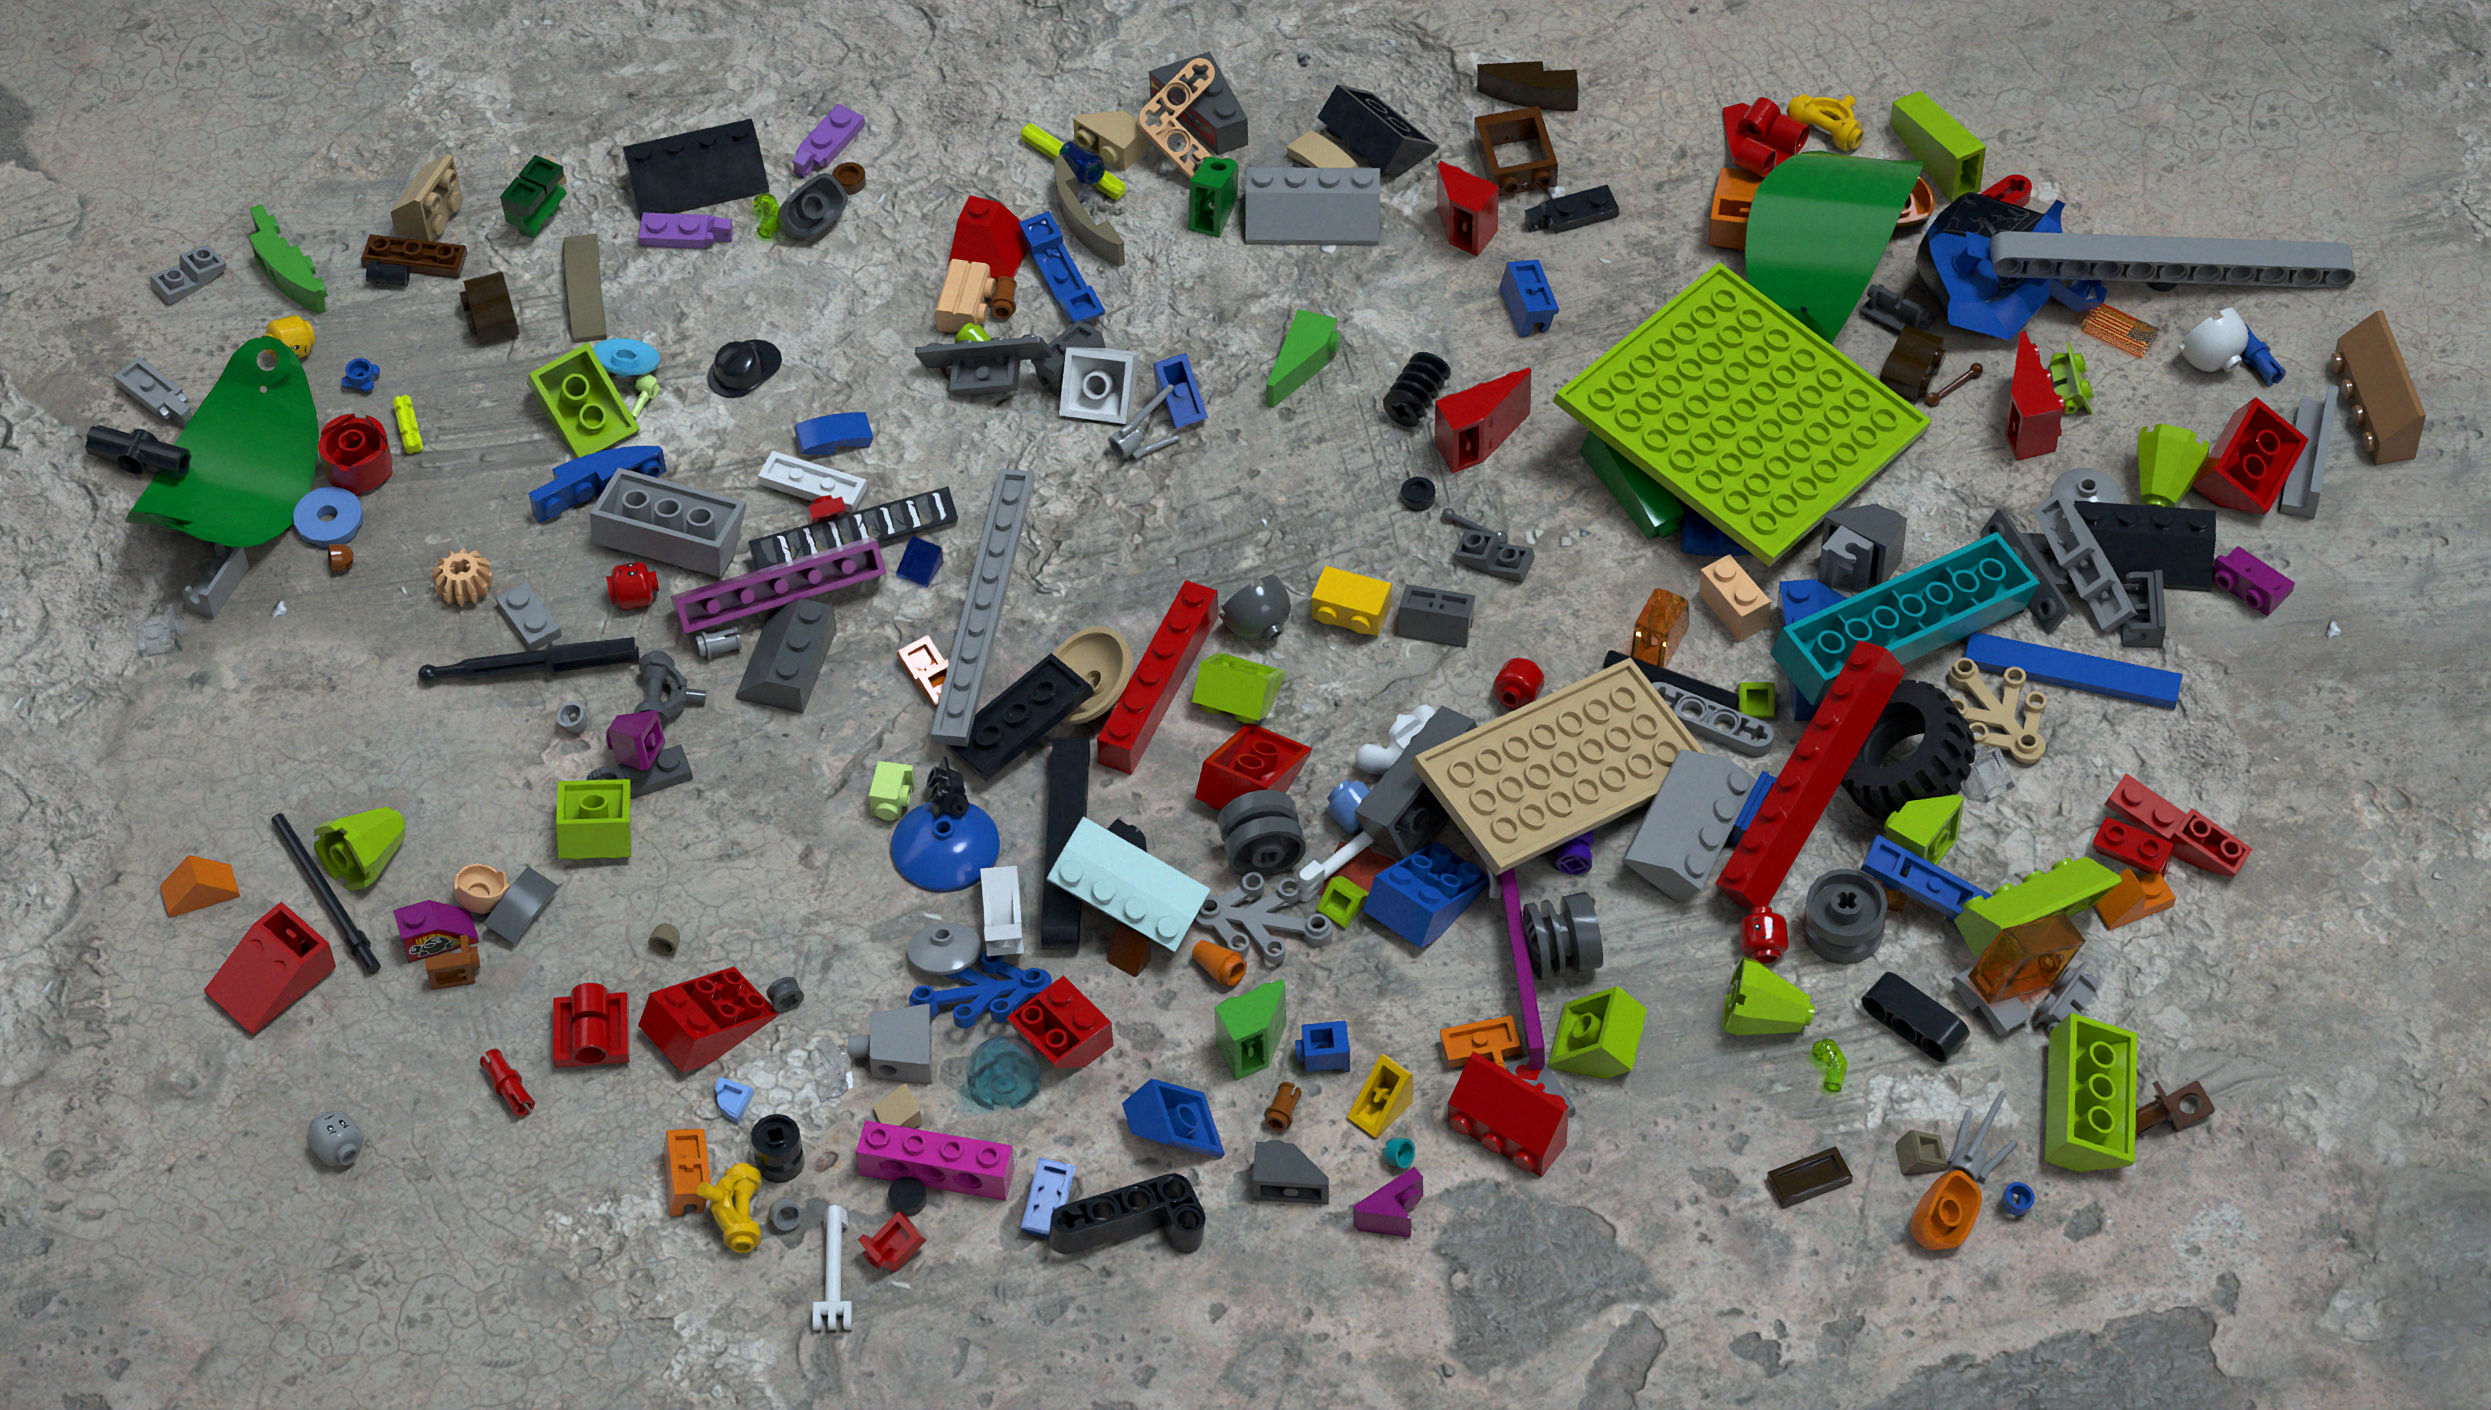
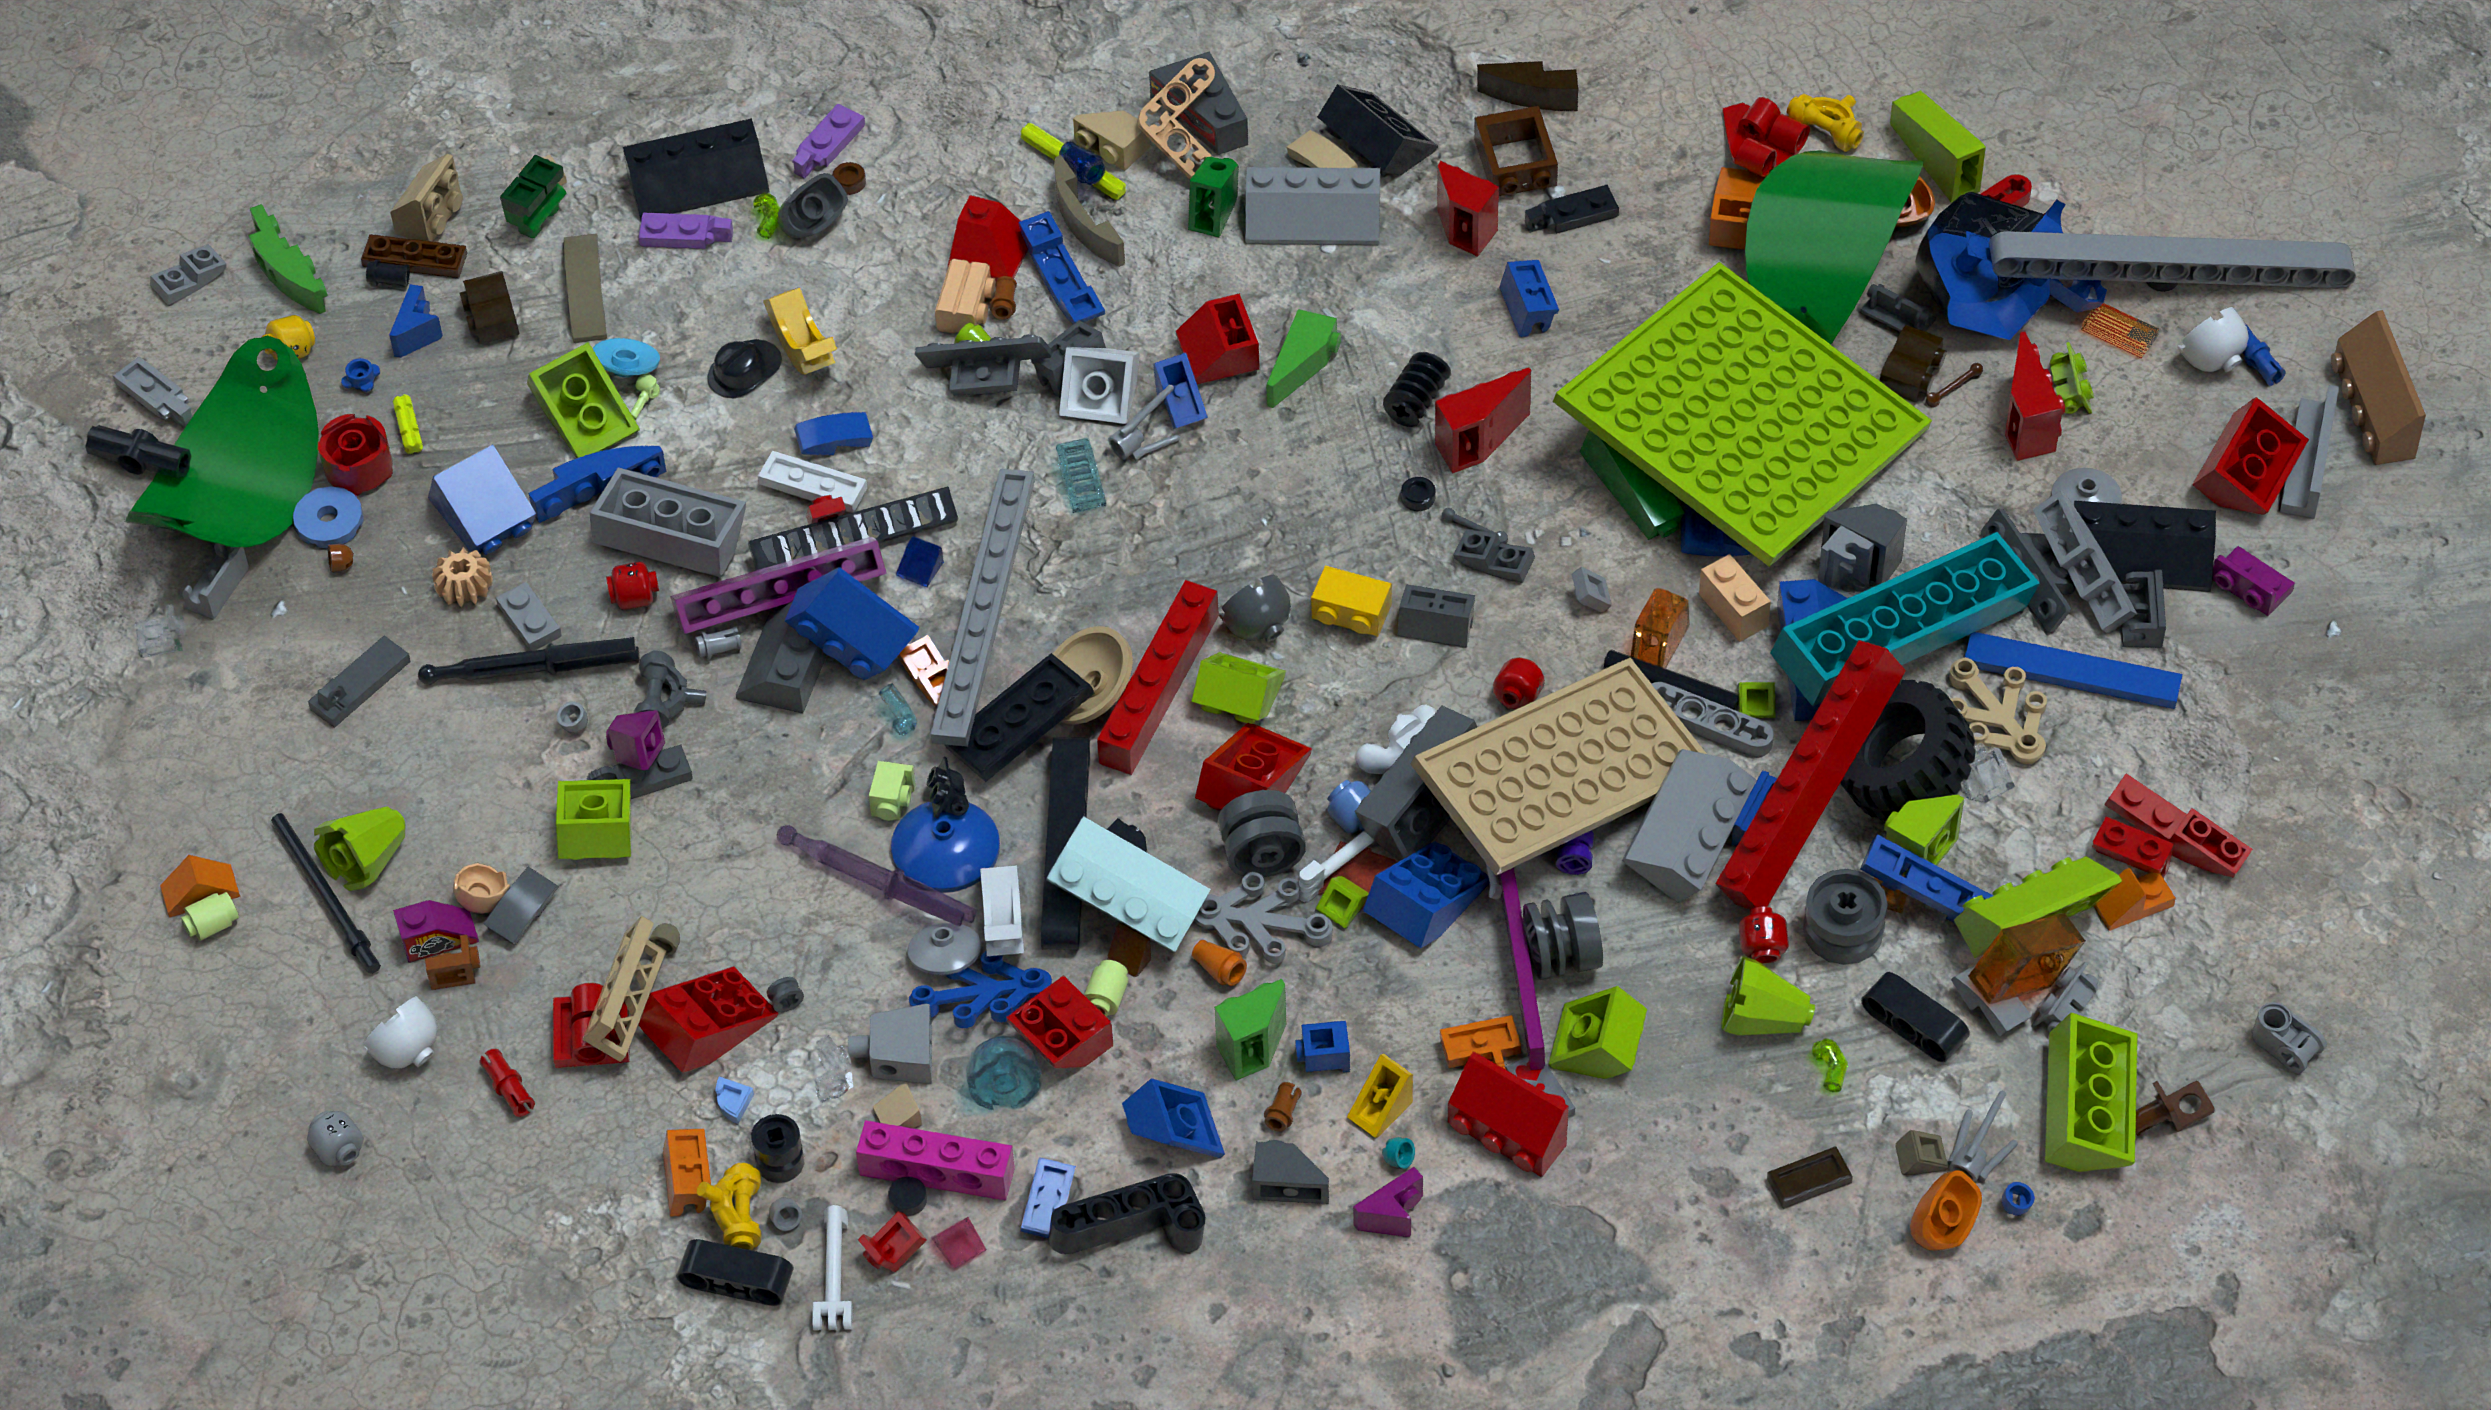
red slope [204,901,336,1035] -> none
lime cone [2137,423,2210,508] -> none
none -> yellowish green brick [181,892,239,941]
none -> dark grey hinge [308,635,411,728]
none -> white cylinder [363,996,438,1069]
none -> blue slope [389,284,443,358]
none -> slope [428,444,536,555]
none -> tan fence [582,916,666,1062]
none -> black beam [676,1239,794,1306]
none -> yellow arch [763,288,837,375]
none -> clear purple piece [776,825,977,926]
none -> blue slope [785,567,919,680]
none -> clear light blue arm [879,683,917,736]
none -> clear pink slope [931,1217,987,1269]
none -> clear light blue slope [1056,438,1106,513]
none -> yellowish green brick [1084,960,1128,1016]
none -> red slope [1175,293,1260,384]
none -> light grey plate [1572,567,1612,613]
none -> light grey piece [2252,1002,2327,1074]

